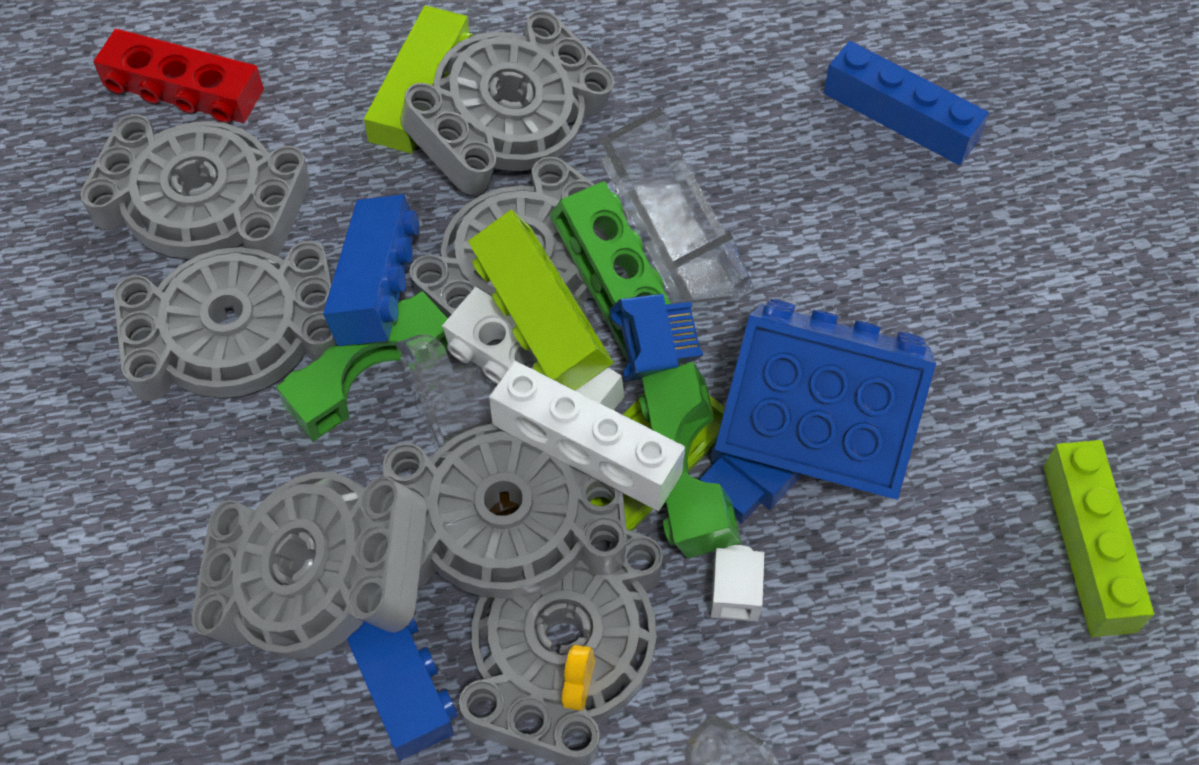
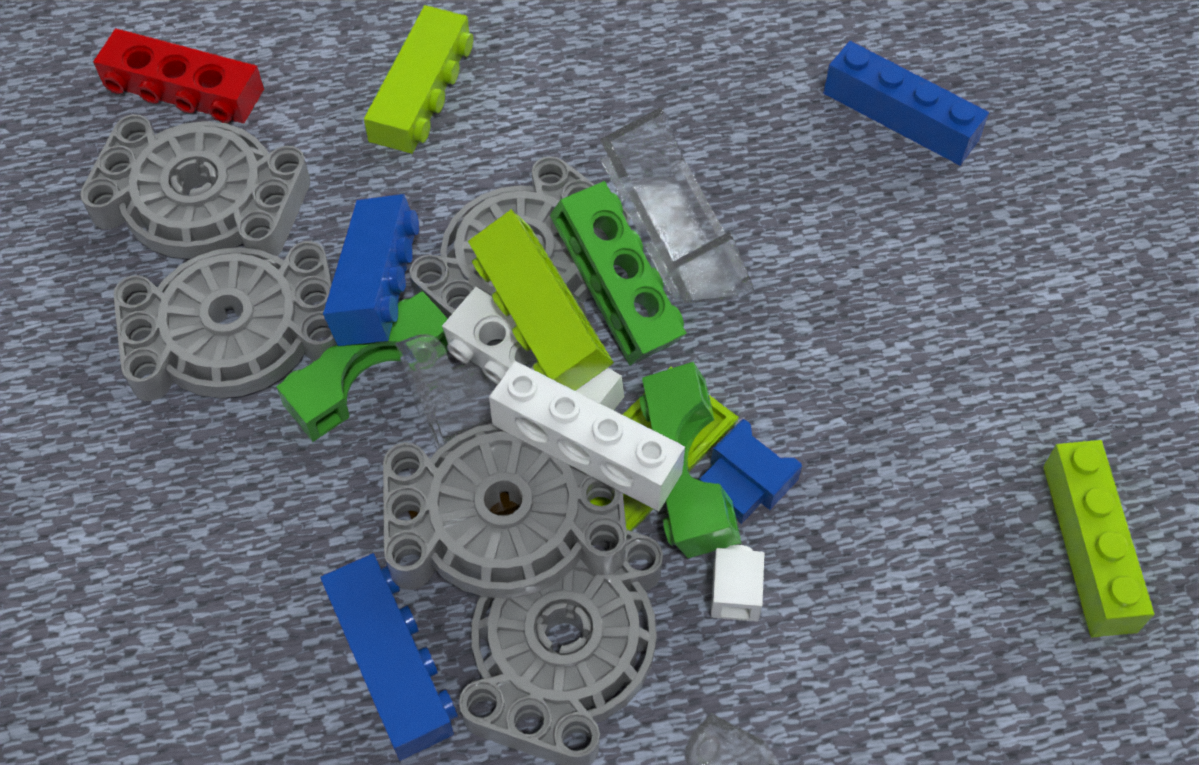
light grey piece [192,472,427,659] -> none
light grey piece [400,10,614,194] -> none
yellow tile [562,644,596,711] -> none
blue piece [610,294,703,382] -> none
blue bracket [714,299,936,500] -> none

